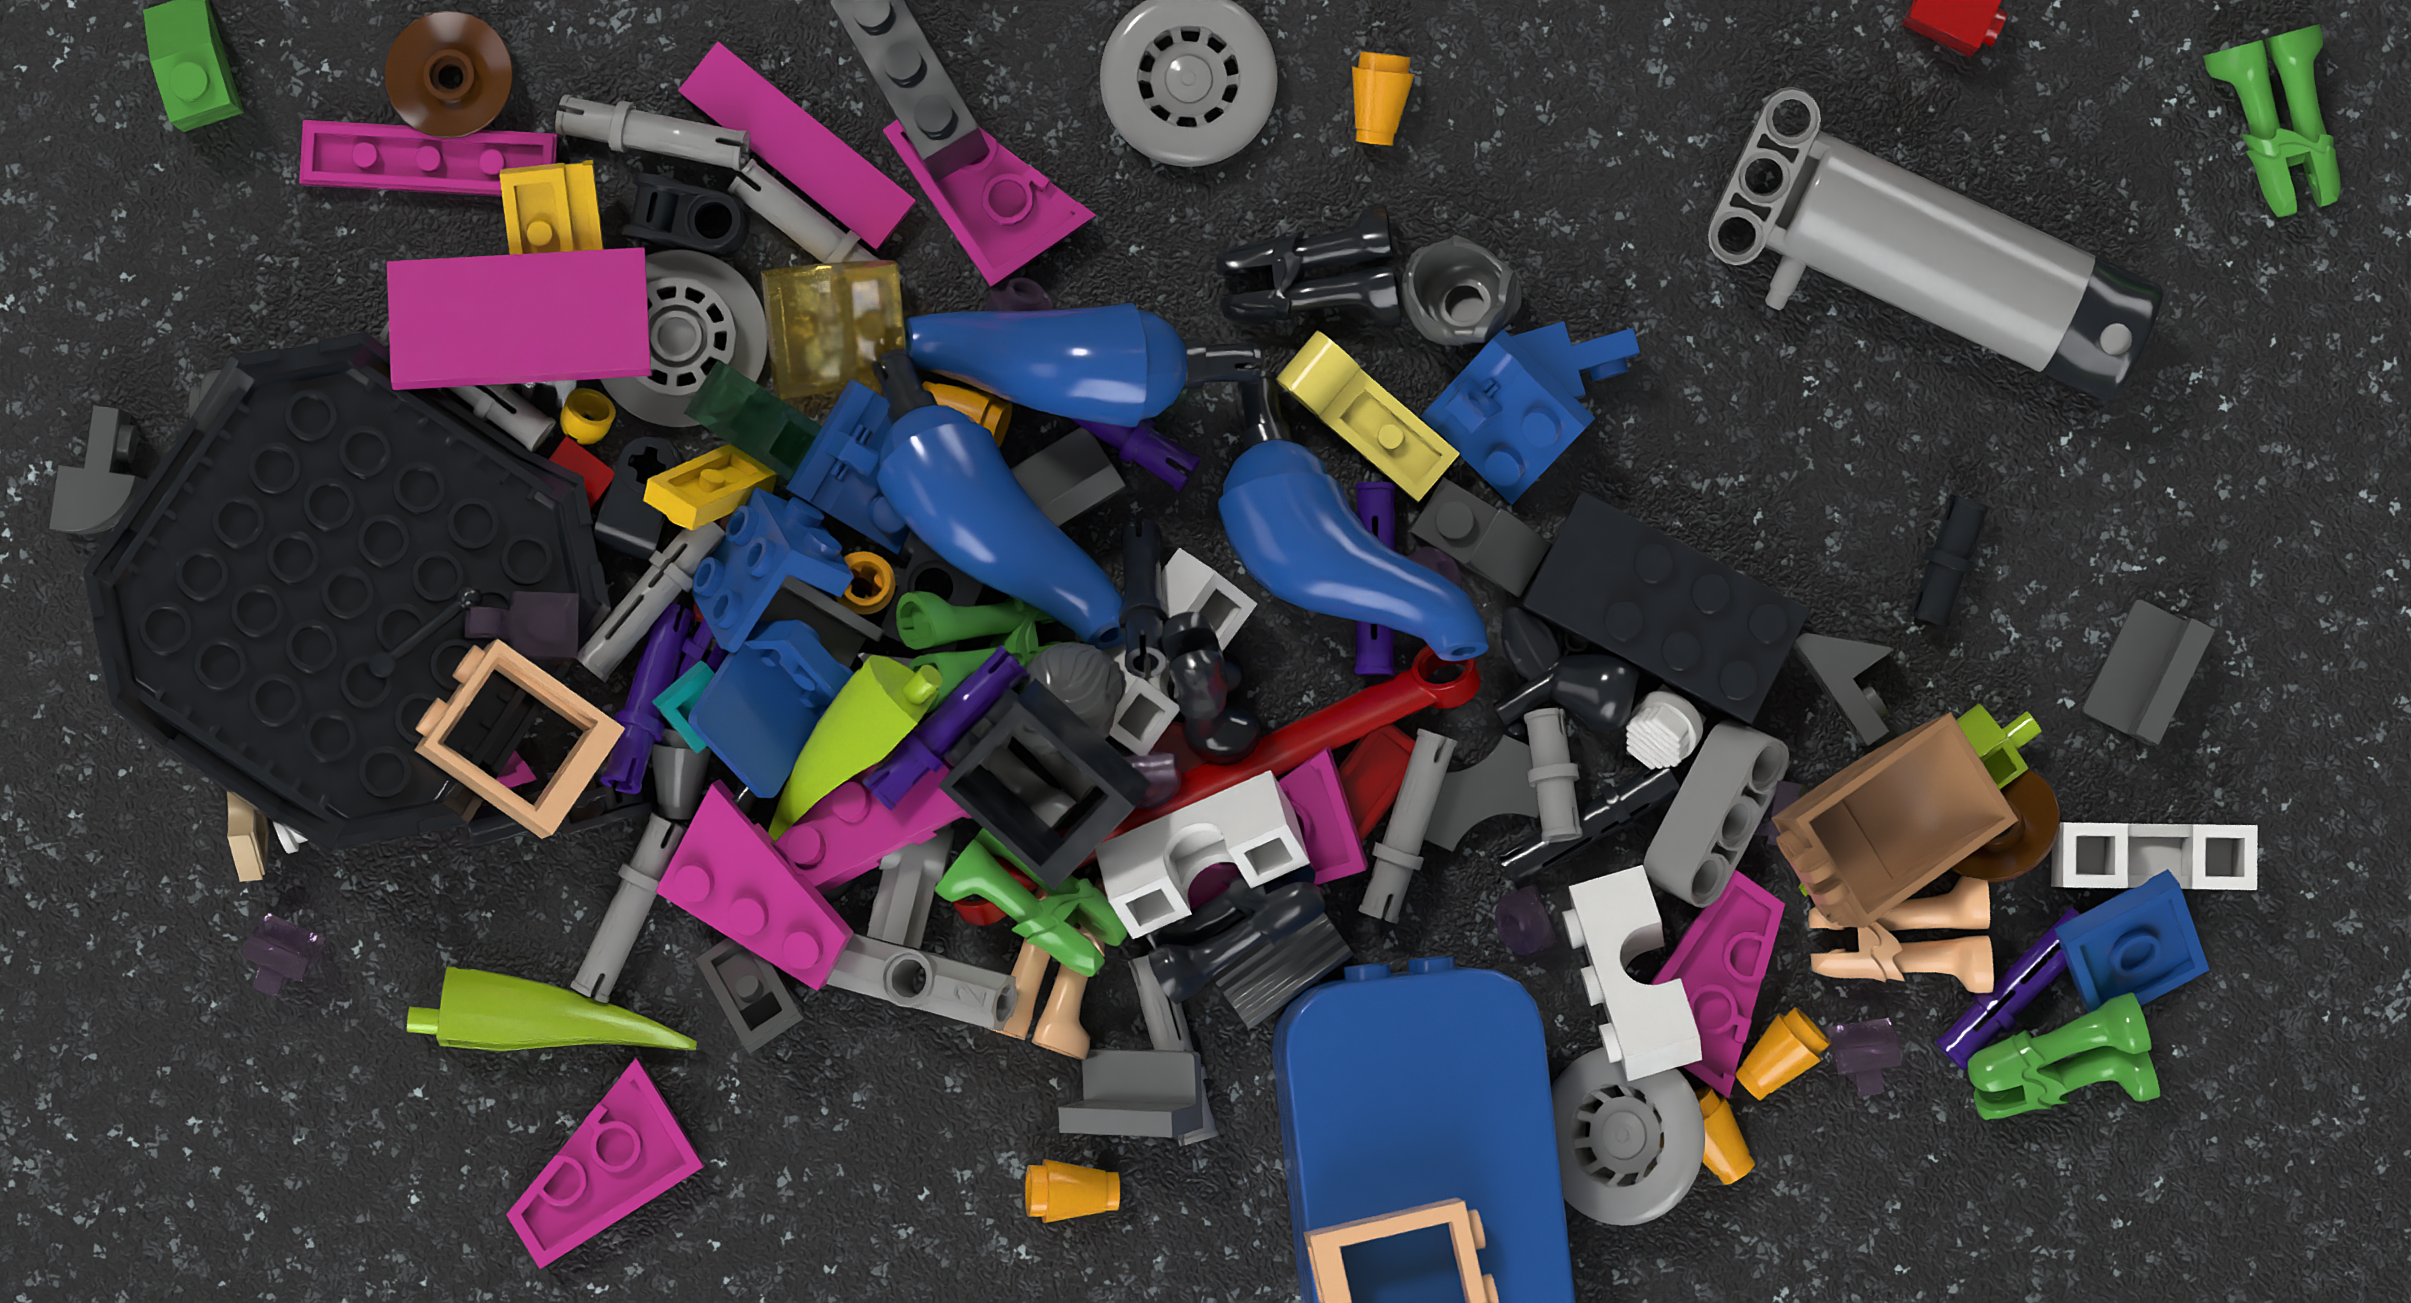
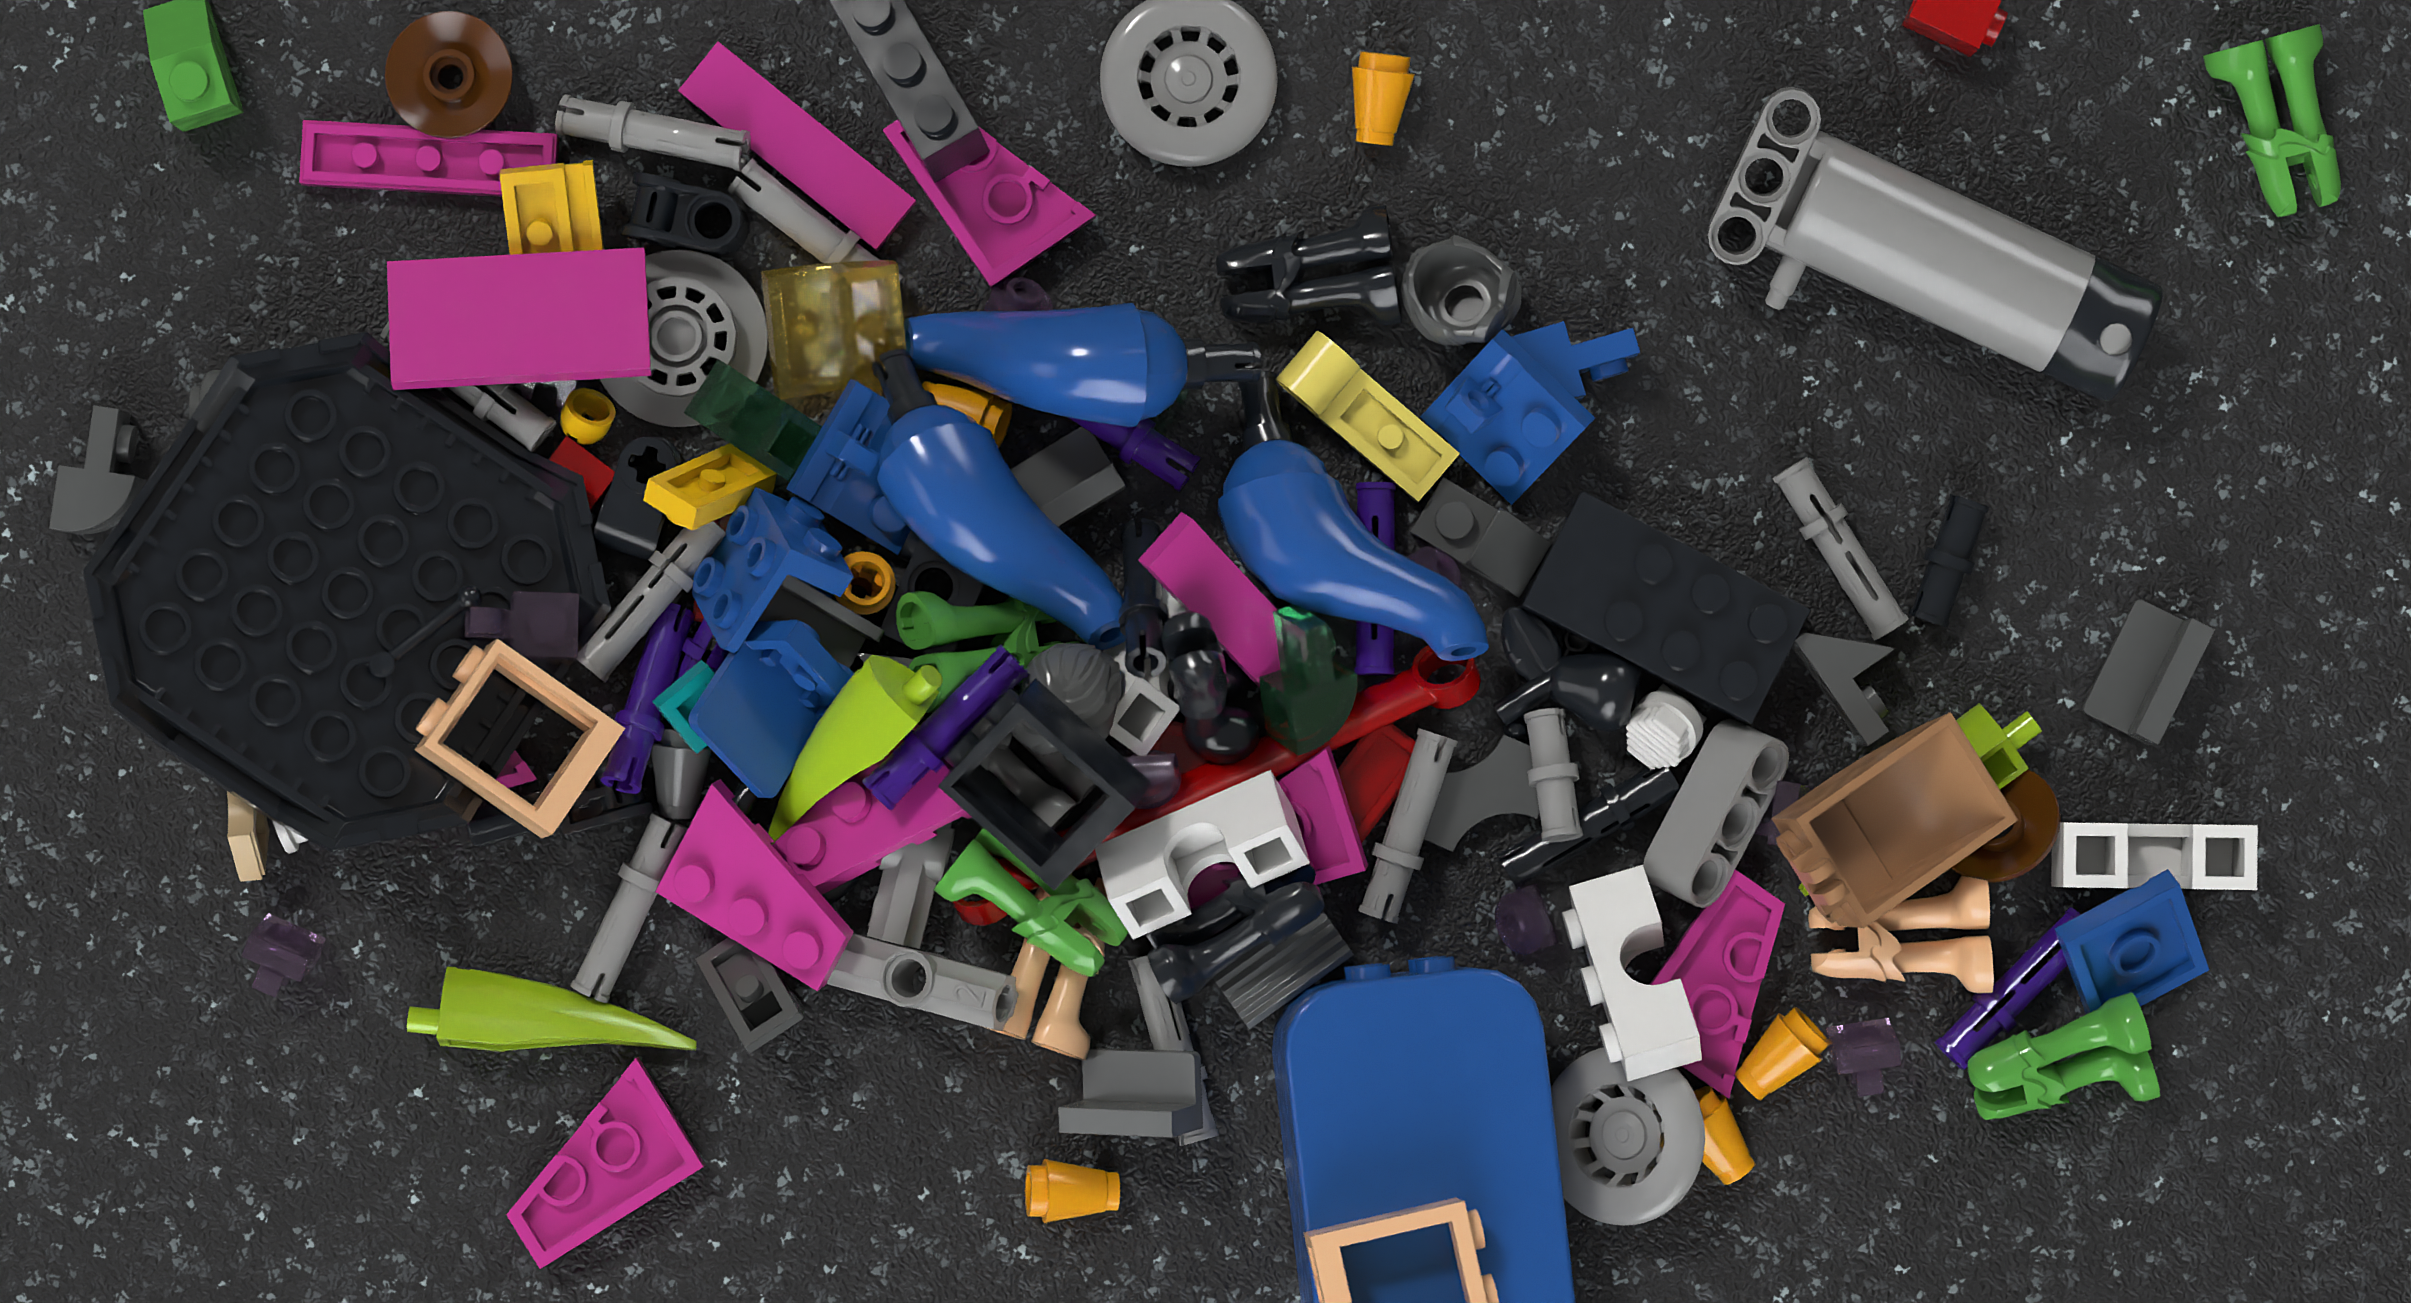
none -> dark pink tile [1138,512,1337,721]
none -> clear green brick [1259,604,1358,756]
none -> light grey pin [1772,457,1909,640]

